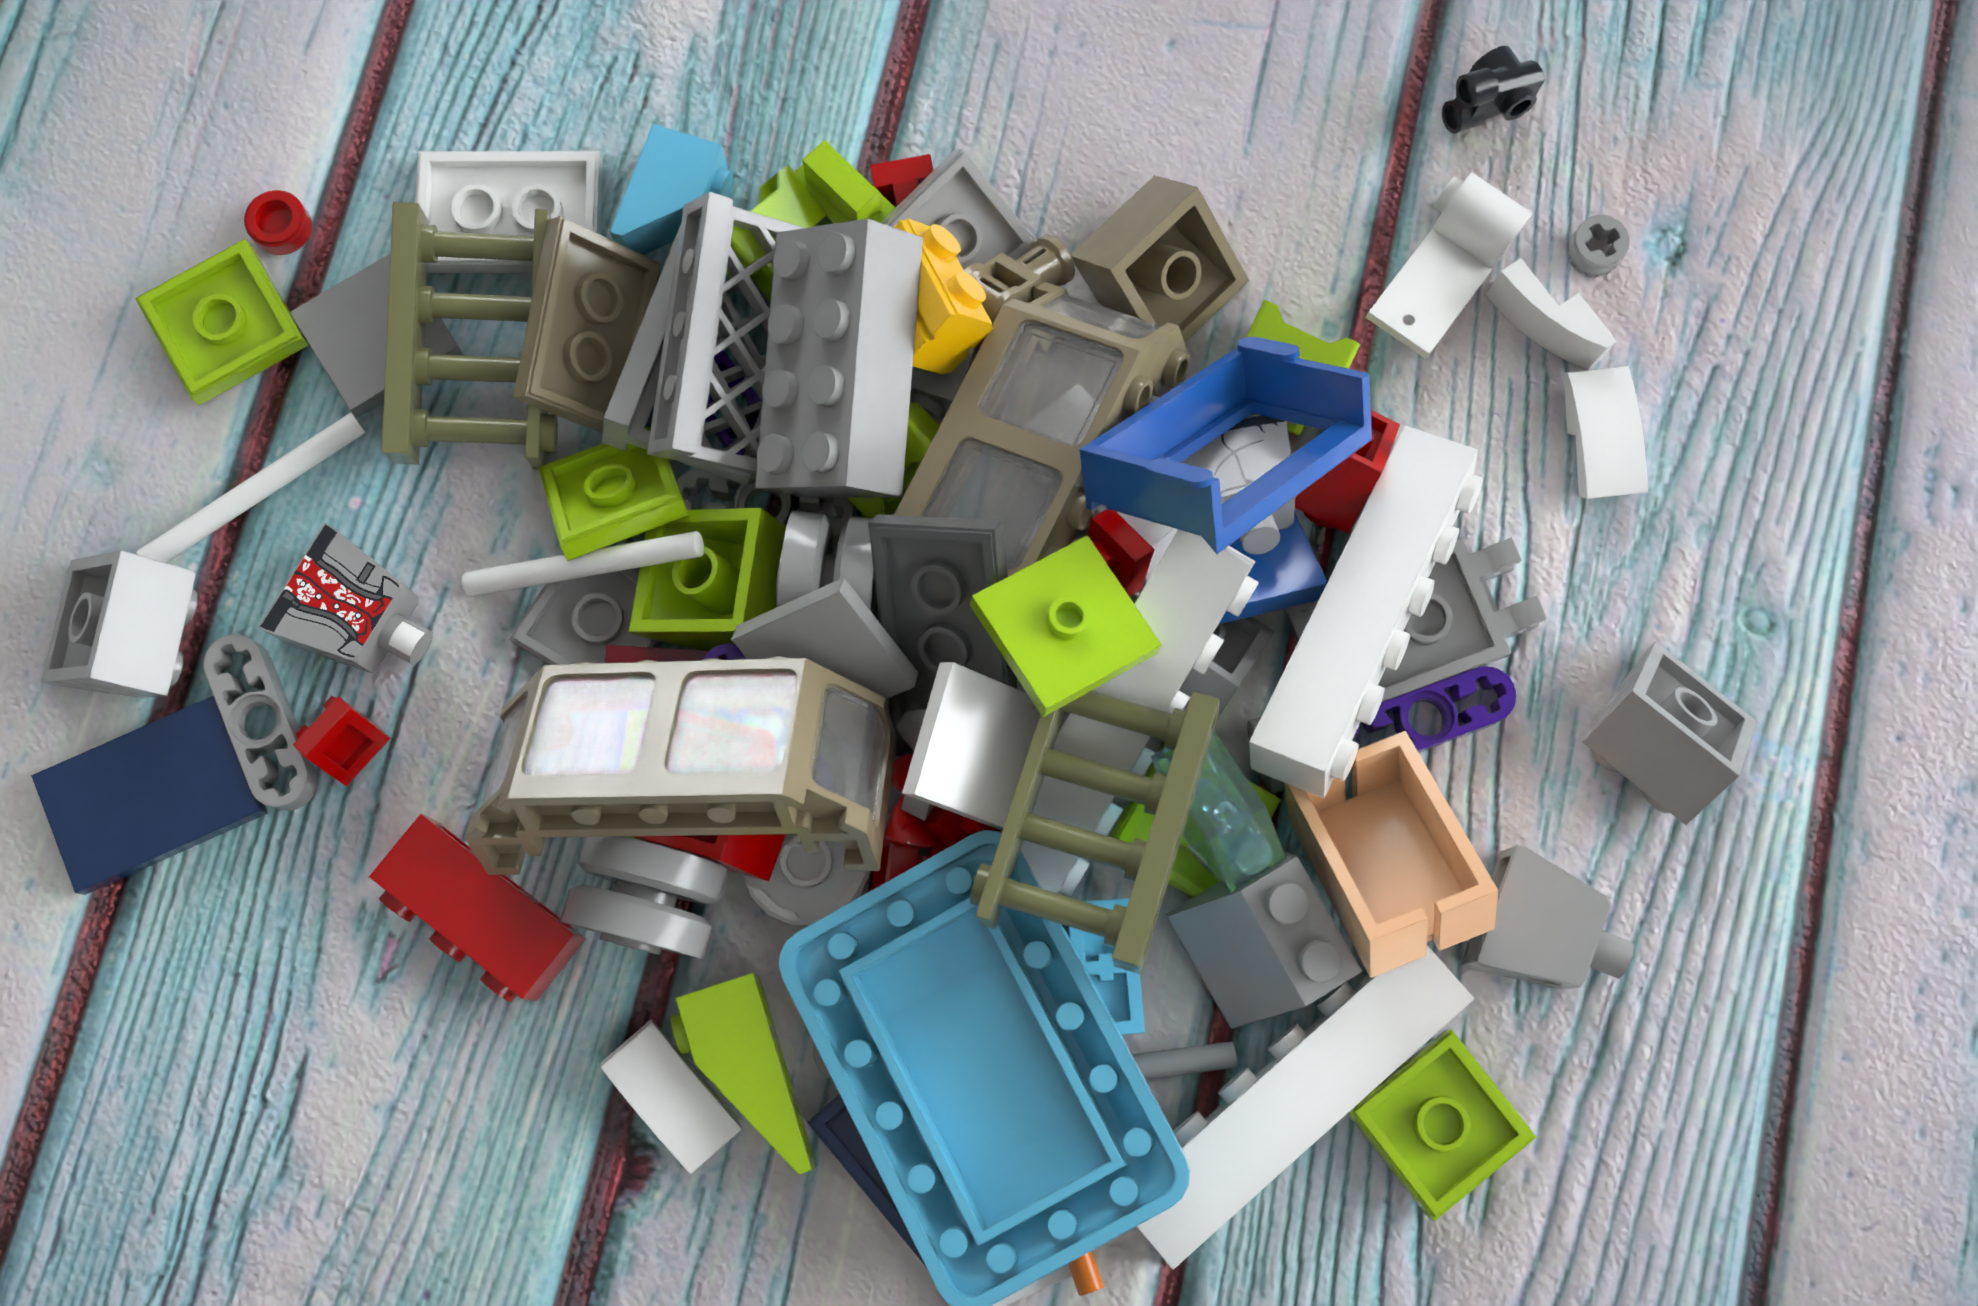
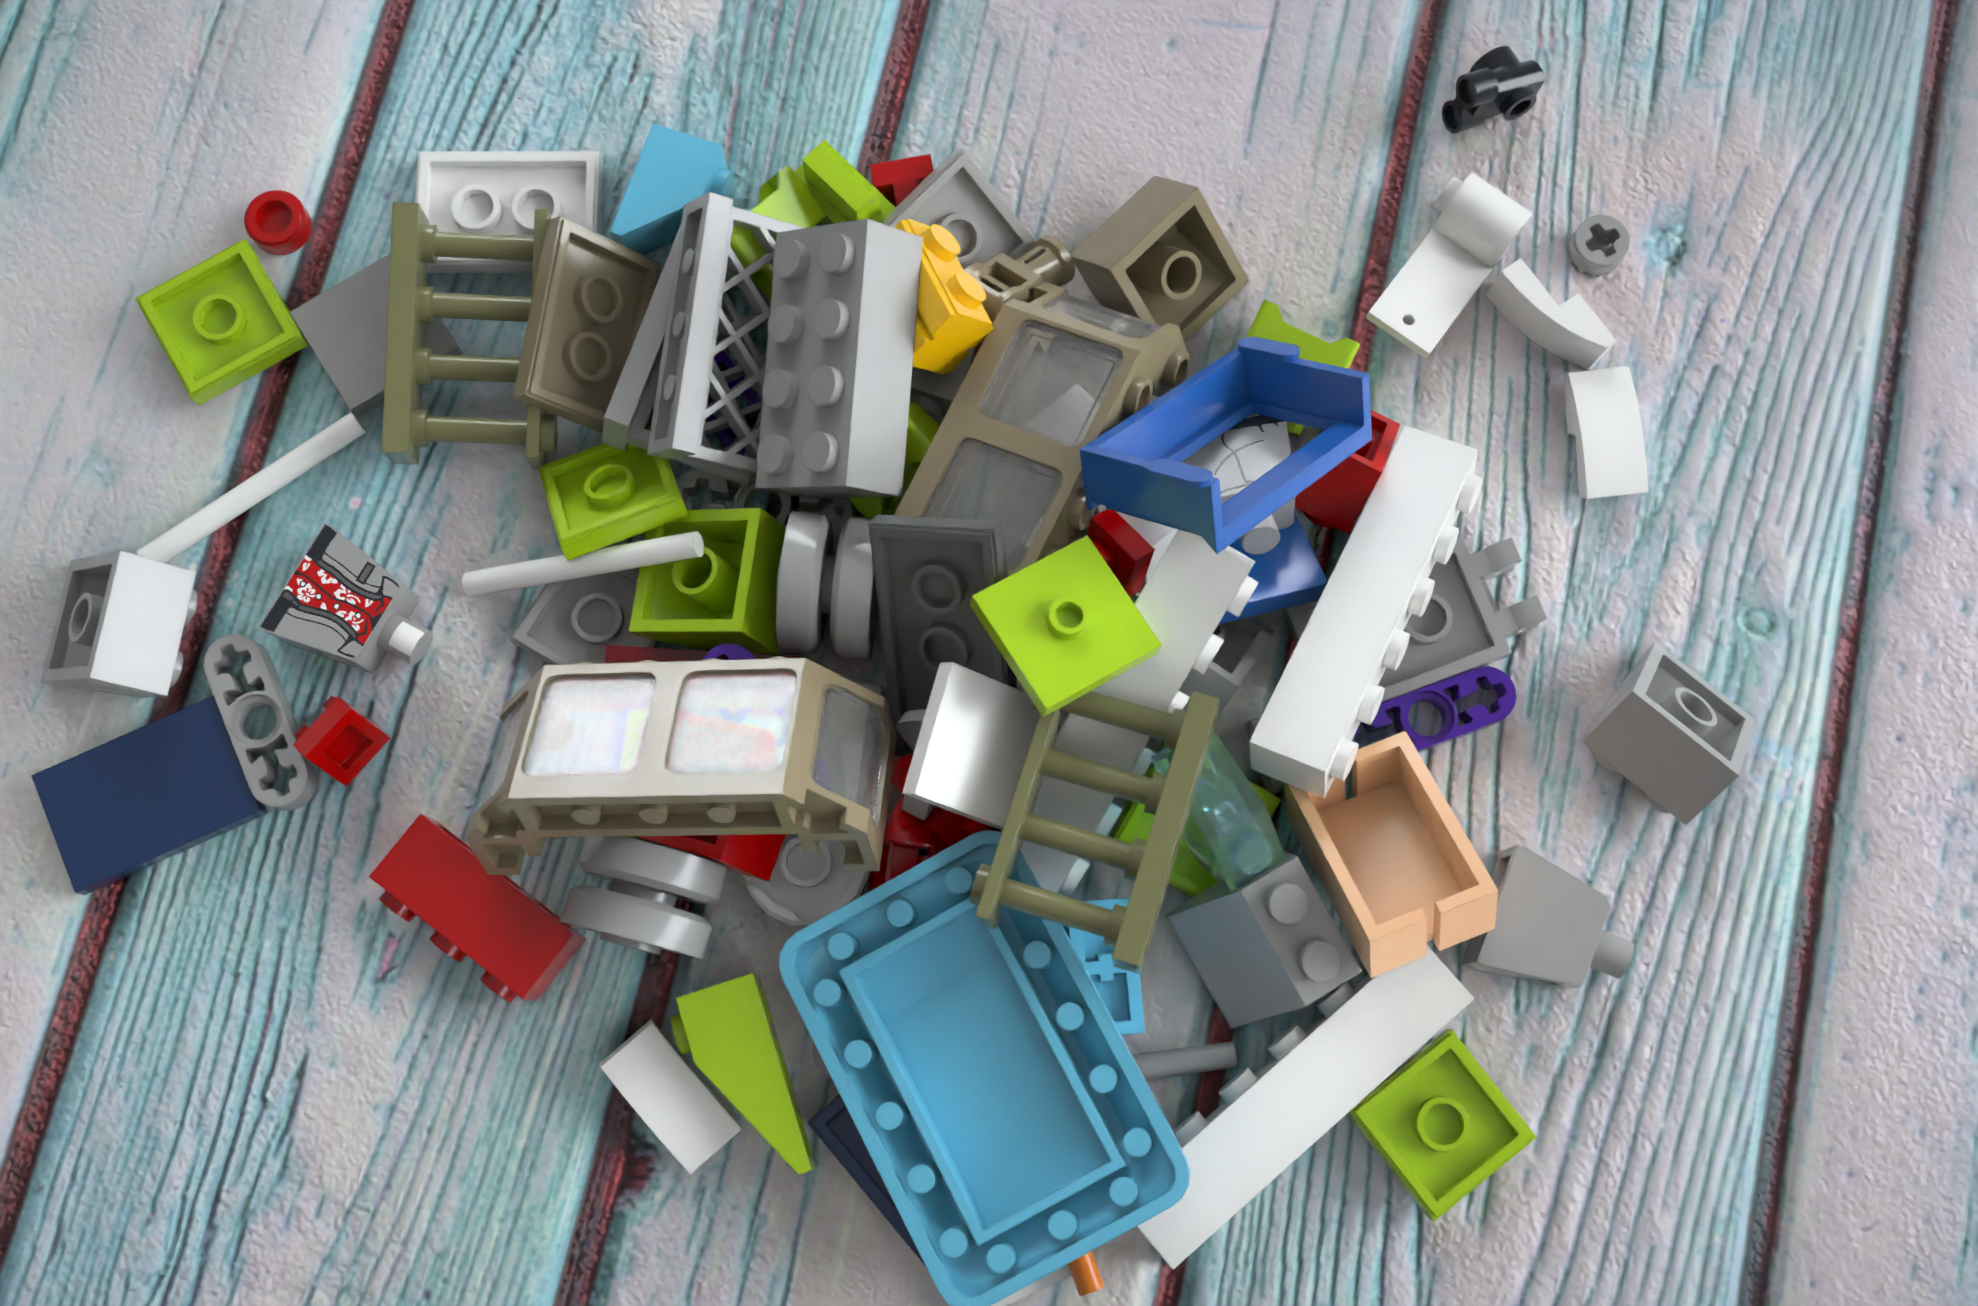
light grey tile [731,578,918,726] -> none

